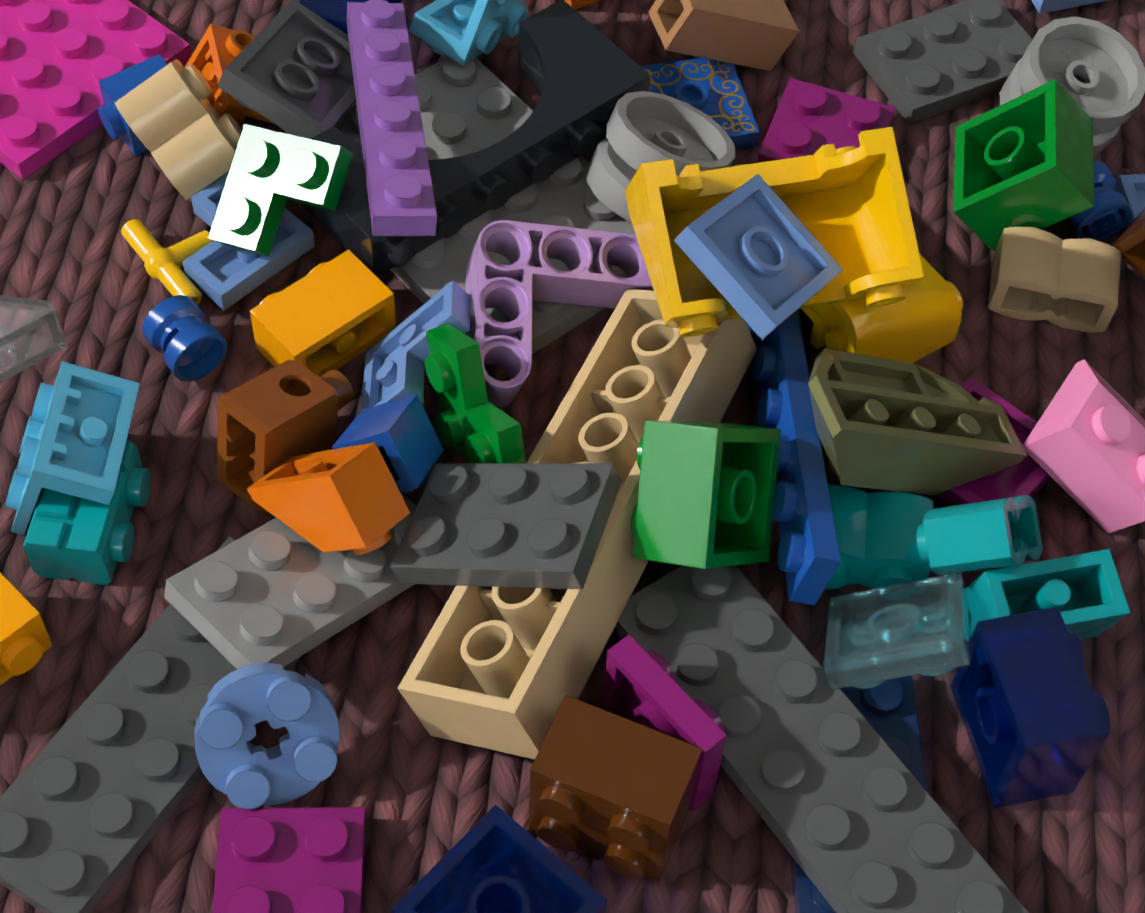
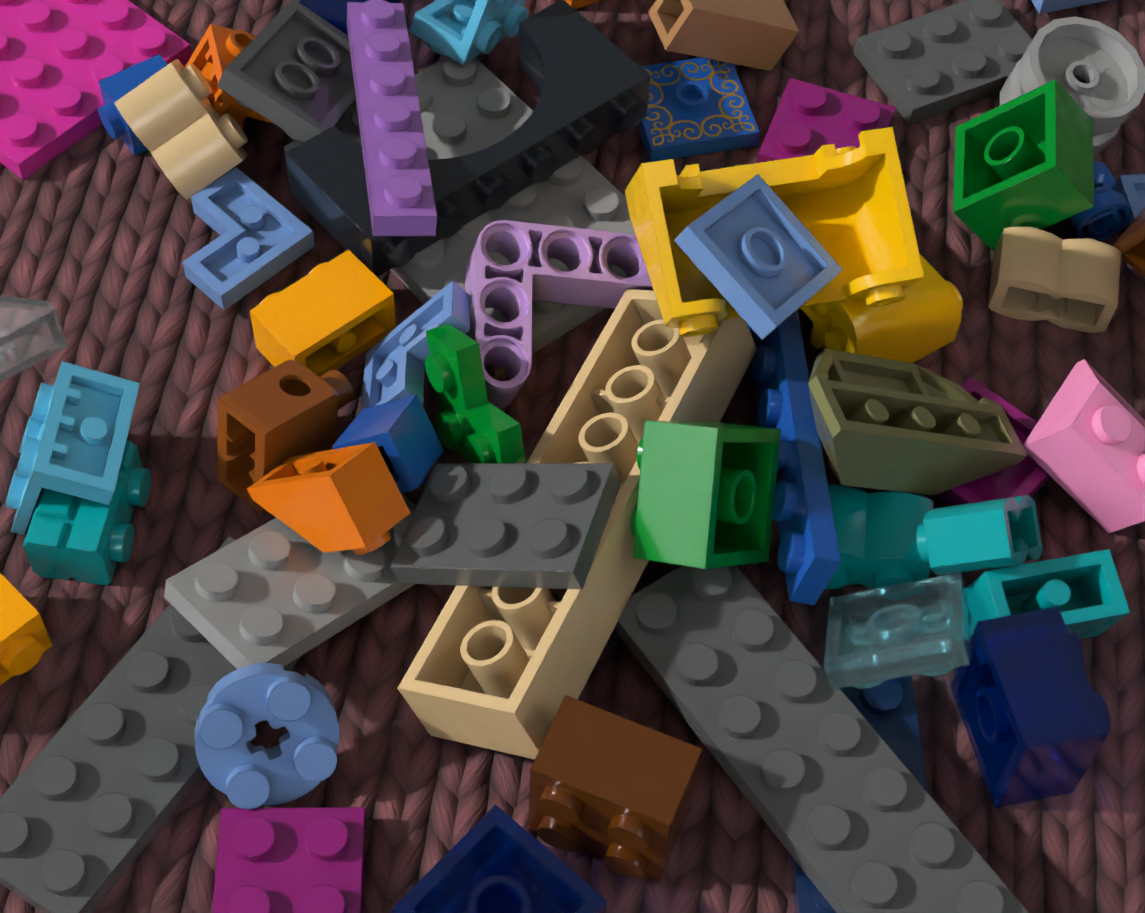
yellow piece [121,219,213,305] -> none
blue wheel [142,295,228,382] -> none
plate [208,124,354,257] -> none
light grey wheel [586,91,735,223] -> none
magenta plate [602,634,727,812] -> none

